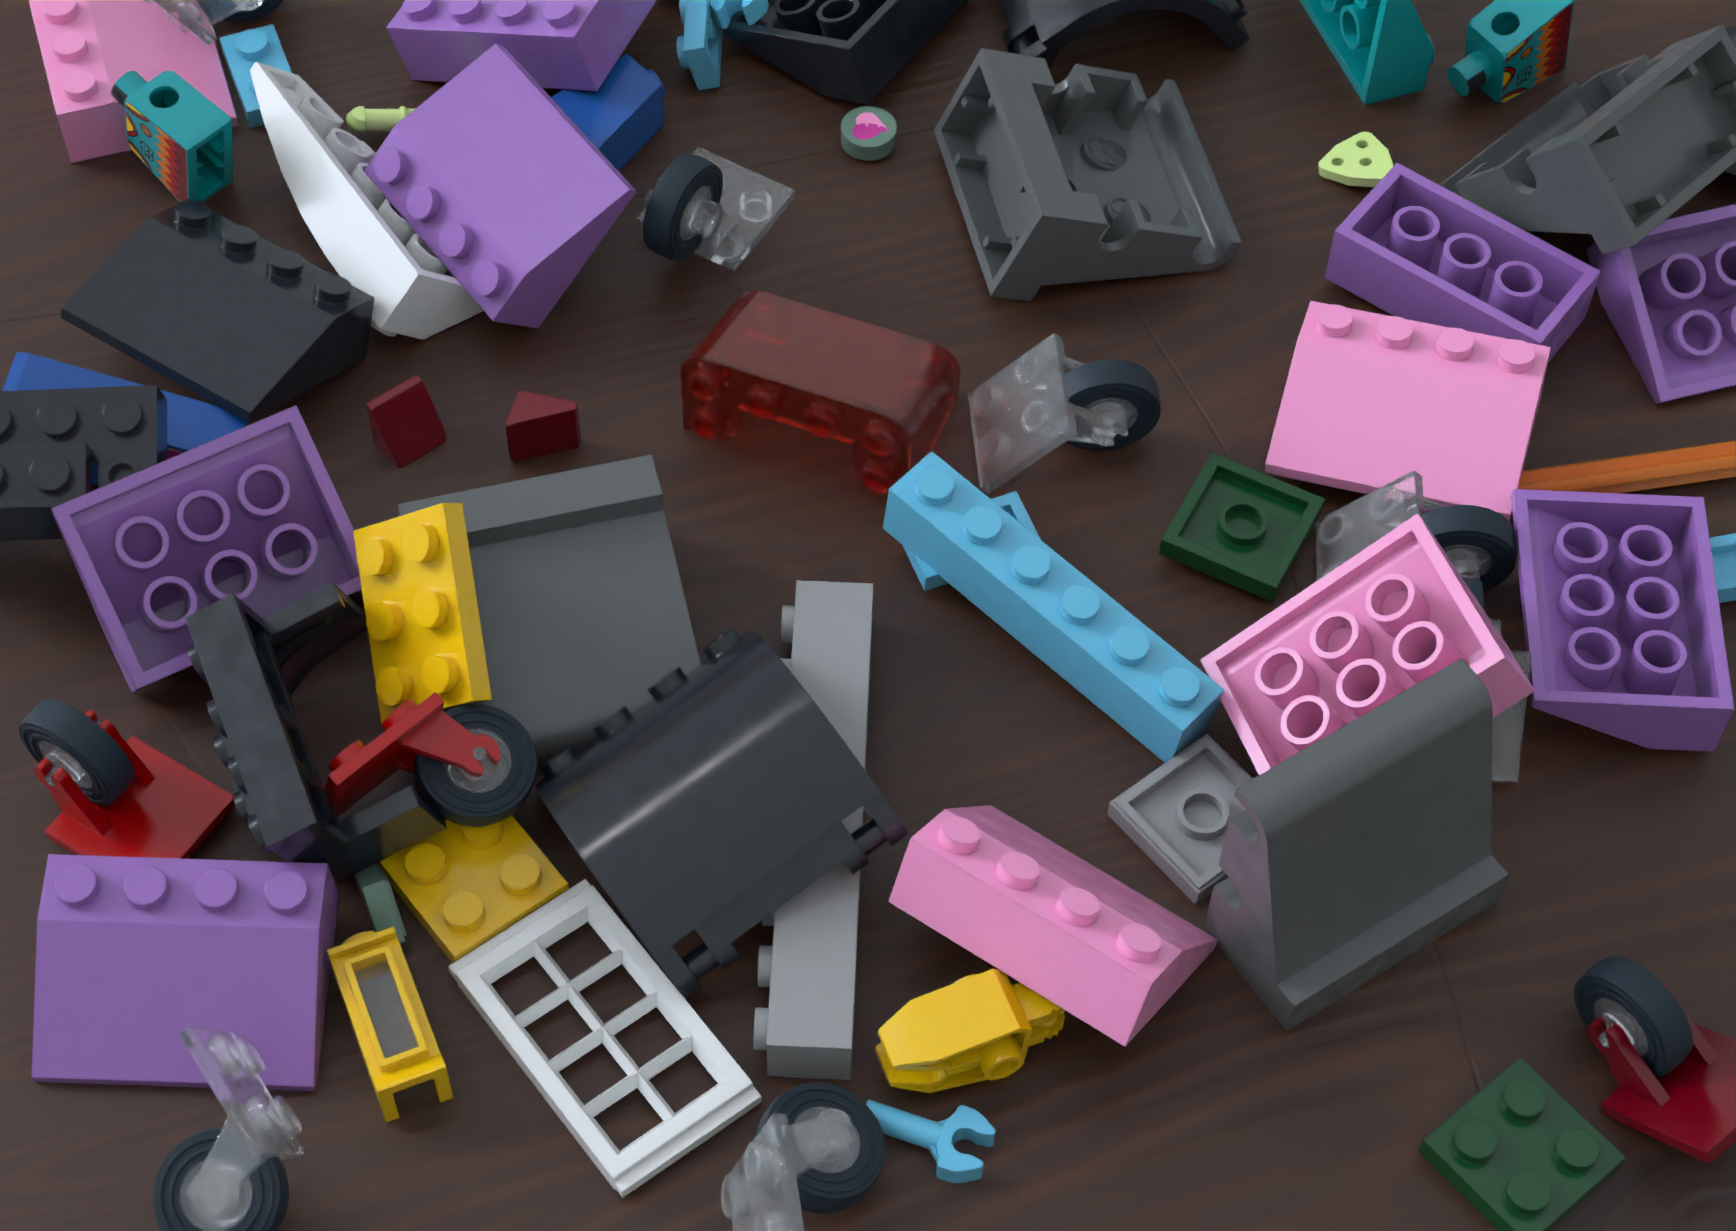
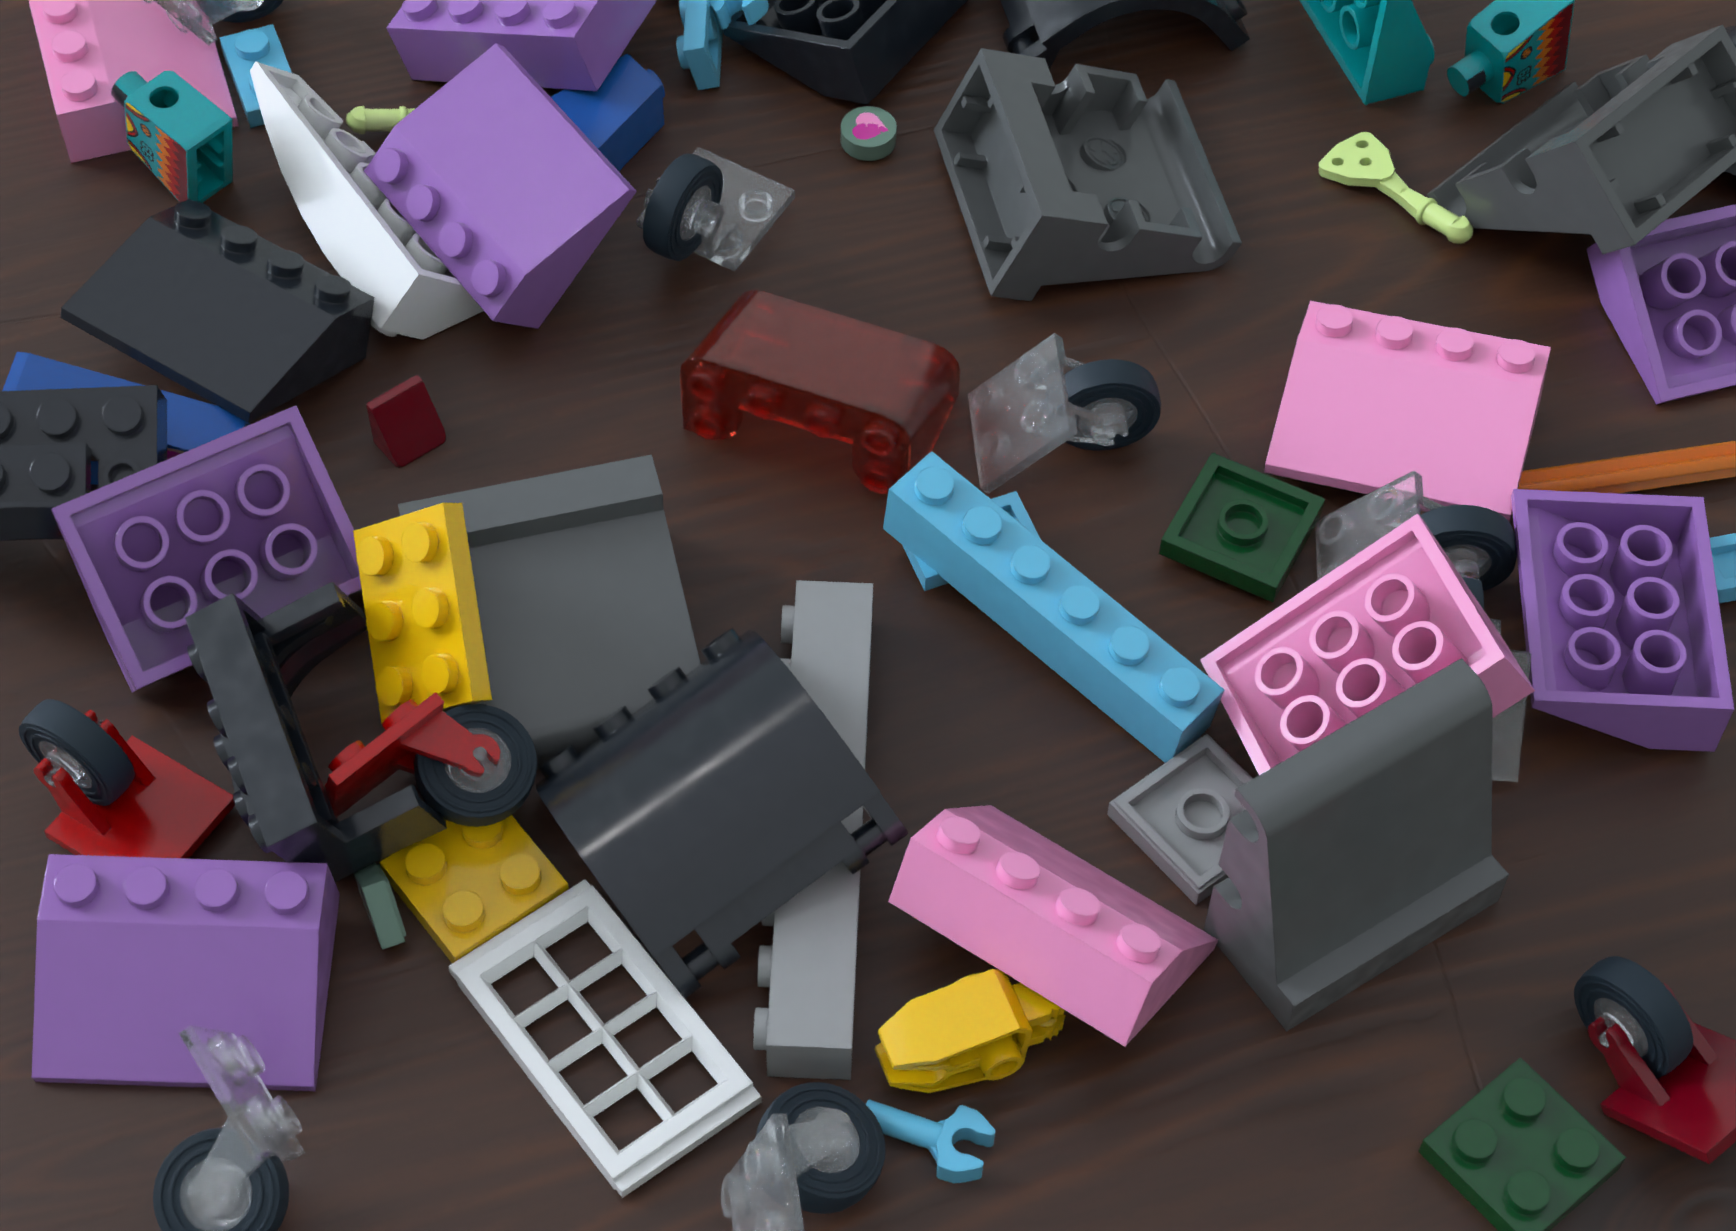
yellow window [327,926,453,1123] -> none
dark red slope [505,391,581,461] -> none
medium lavender brick [1325,163,1601,363] -> none

